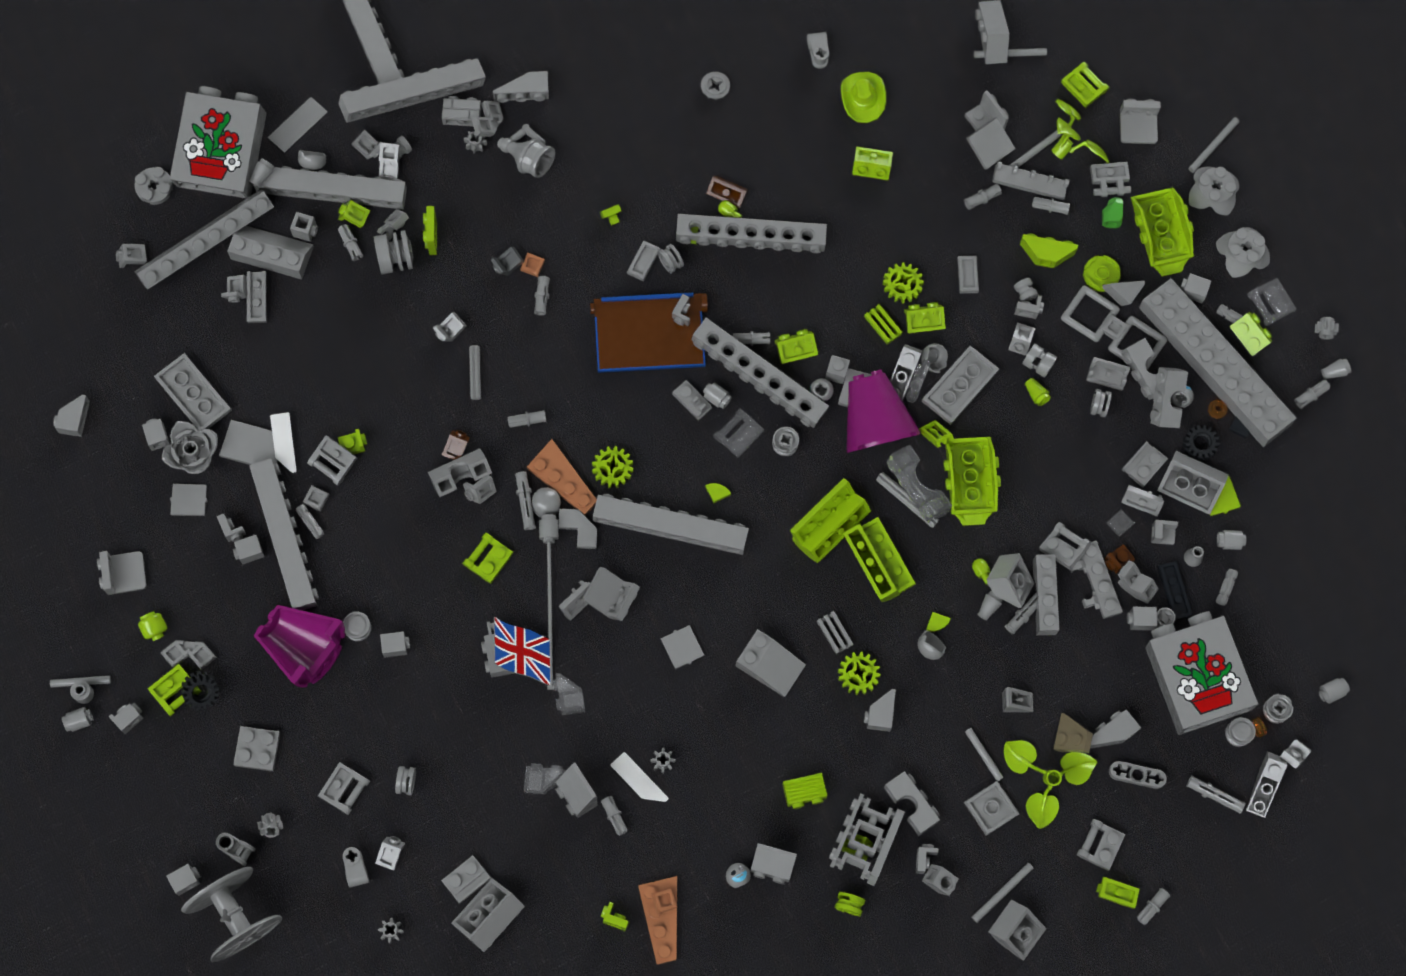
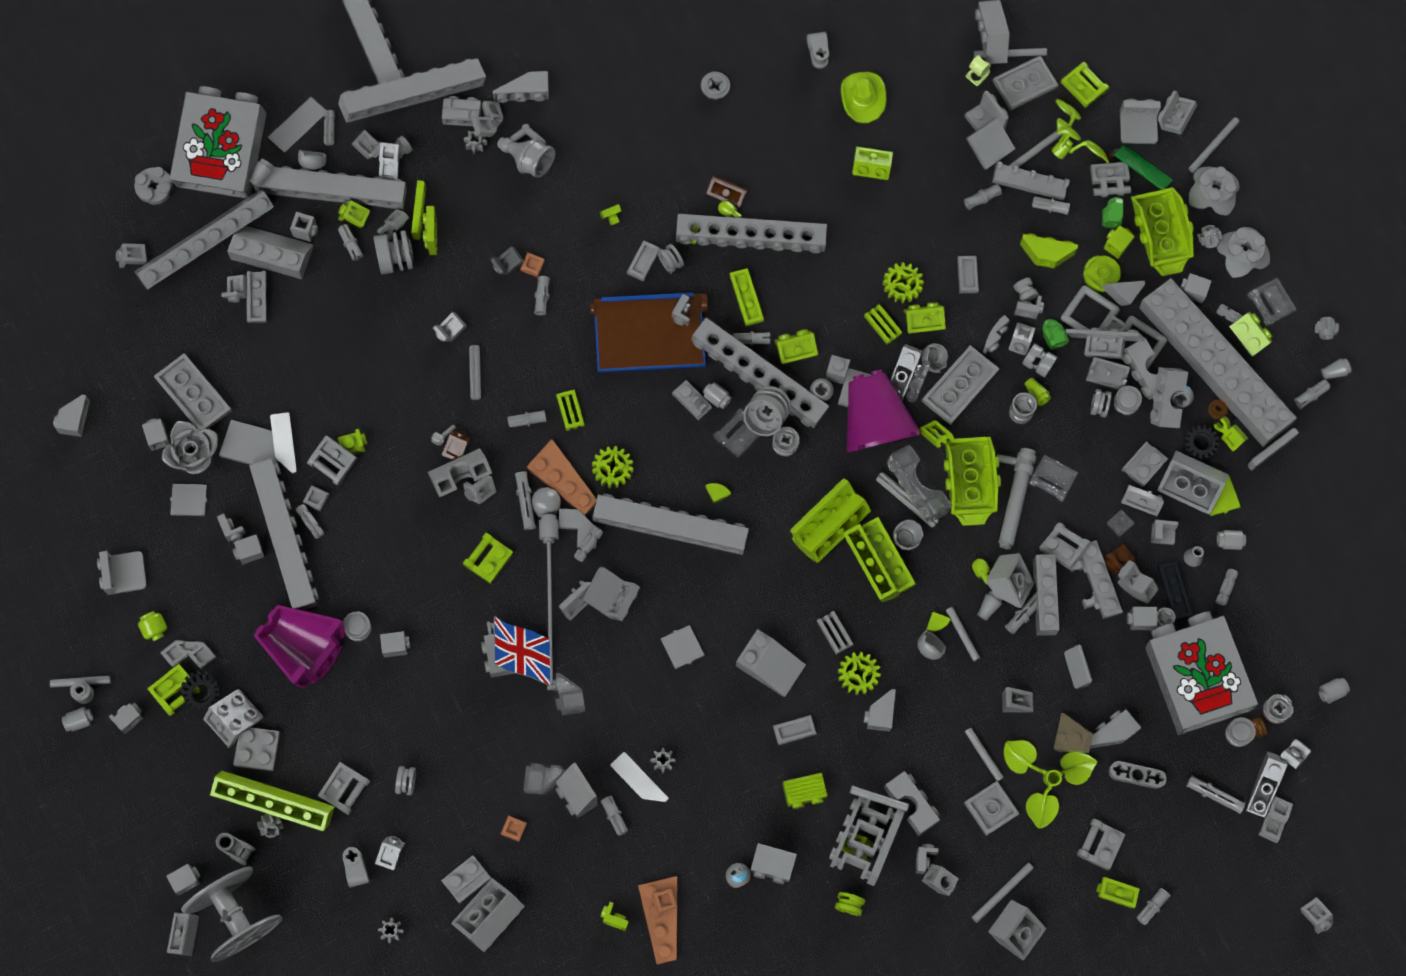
none -> light grey slope [167,912,199,956]
none -> light grey bracket [203,689,263,748]
none -> lime brick [210,771,335,831]
none -> light grey axle [324,110,335,146]
none -> lime tile [411,180,426,240]
none -> light grey hand [431,425,456,446]
none -> nougat tile [501,815,527,842]
none -> lime tile [556,389,585,431]
none -> light grey axle [574,527,602,562]
none -> lime plate [729,268,764,326]
none -> light grey wheel [743,386,791,436]
none -> light grey tile [773,715,816,746]
none -> light grey bar [850,786,909,811]
none -> light grey hair [893,520,924,551]
none -> light grey bar [946,607,980,661]
none -> yellowish green leg [965,55,991,86]
none -> light grey slope [983,315,1010,355]
none -> light grey tile [992,55,1058,111]
none -> light grey cylinder [997,448,1036,549]
none -> light grey wheel [1009,392,1037,424]
none -> clear plate [1029,455,1078,502]
none -> bright green rock [1043,319,1069,350]
none -> light grey slope [1064,645,1092,689]
none -> light grey bracket [1066,327,1144,359]
none -> lime brick [1104,226,1135,259]
none -> green piece [1109,145,1173,190]
none -> light grey wheel [1113,386,1142,415]
none -> light grey bracket [1158,91,1197,135]
none -> light grey gear [1198,225,1223,248]
none -> lime plate [1214,416,1248,452]
none -> light grey tile [1248,428,1299,471]
none -> light grey slope [1258,796,1293,843]
none -> light grey bracket [1301,897,1333,934]

